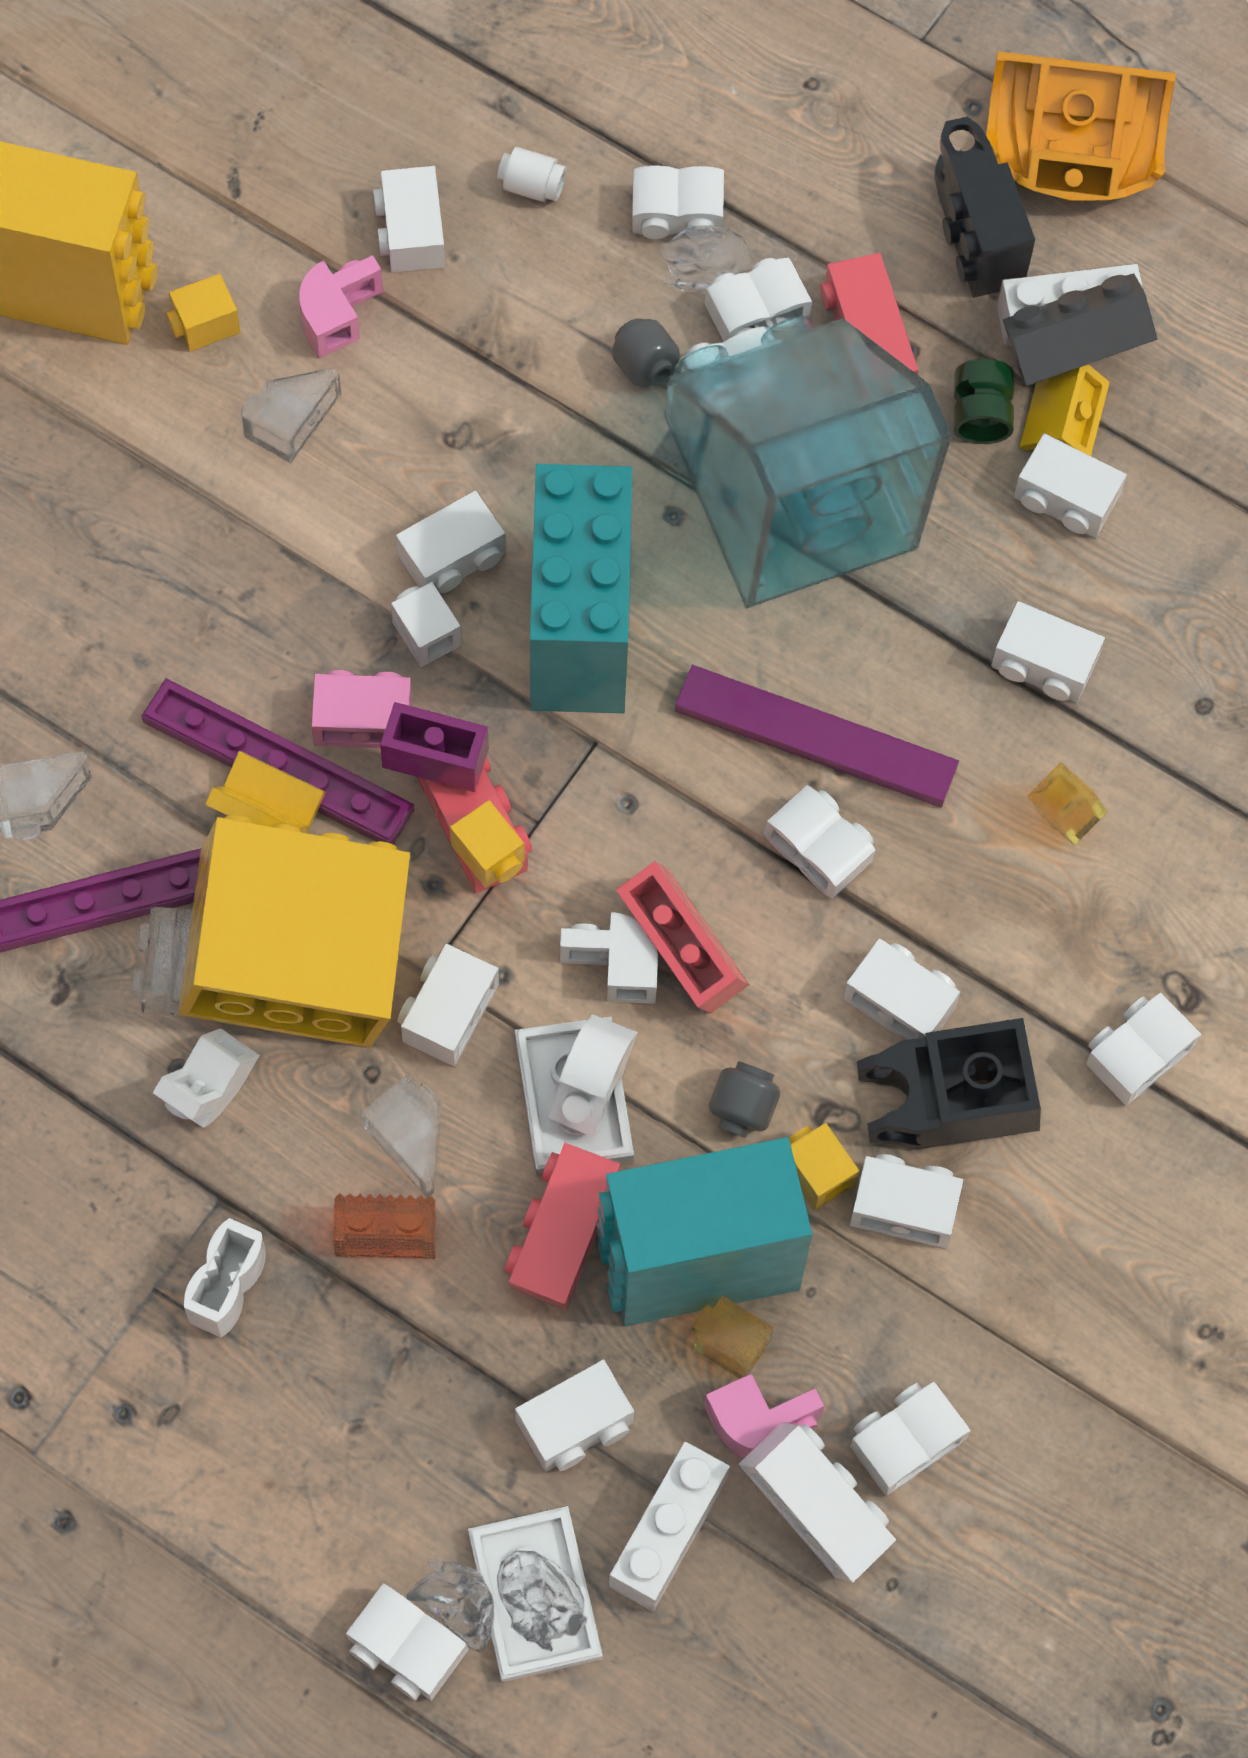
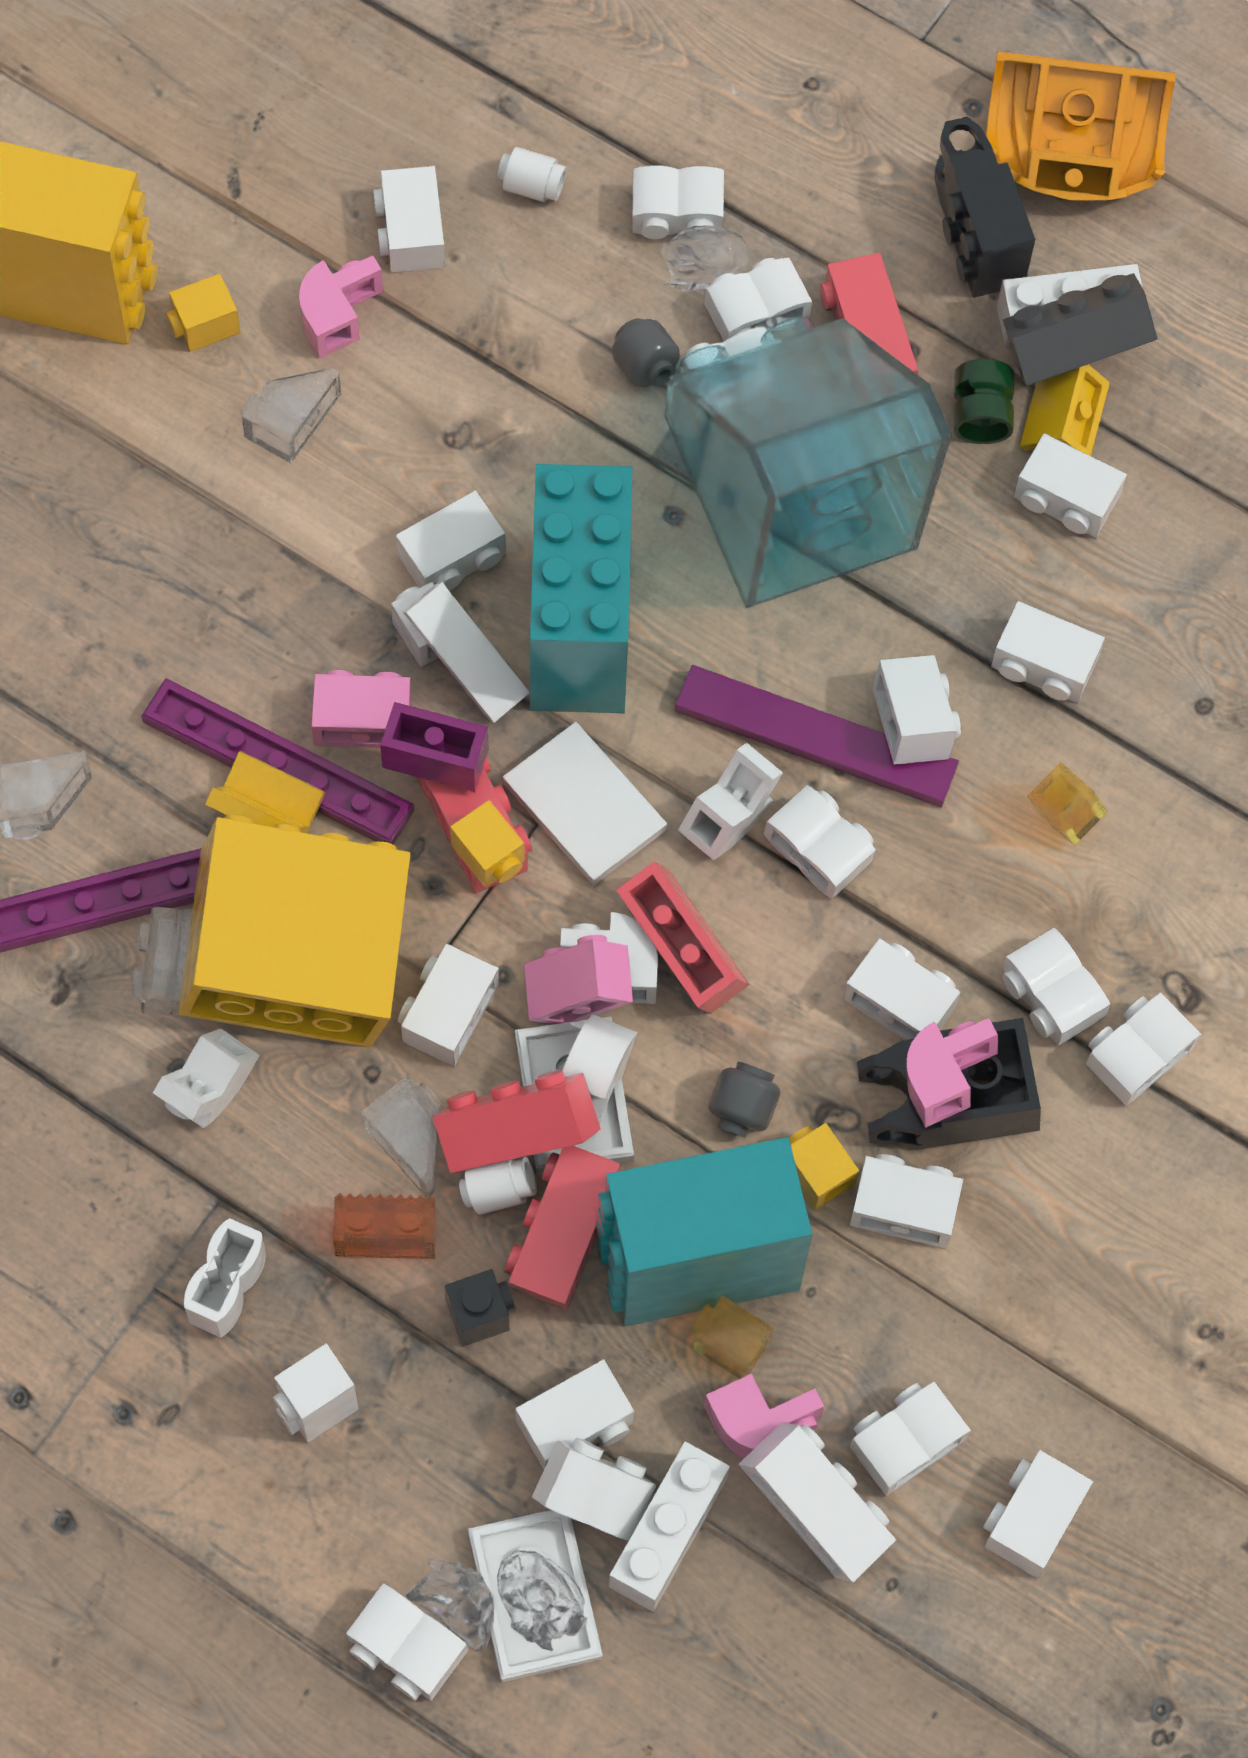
none -> white brick [273,1343,359,1443]
none -> white tile [403,582,530,723]
none -> coral brick [432,1070,601,1173]
none -> black brick [444,1269,515,1347]
none -> white brick [459,1157,537,1215]
none -> white tile [502,722,668,886]
none -> bright pink brick [524,935,633,1024]
none -> white brick [532,1438,657,1541]
none -> white brick [678,743,783,860]
none -> white brick [872,655,961,765]
none -> bright pink brick [907,1018,998,1128]
none -> white brick [983,1450,1093,1579]
none -> white brick [1002,928,1110,1046]

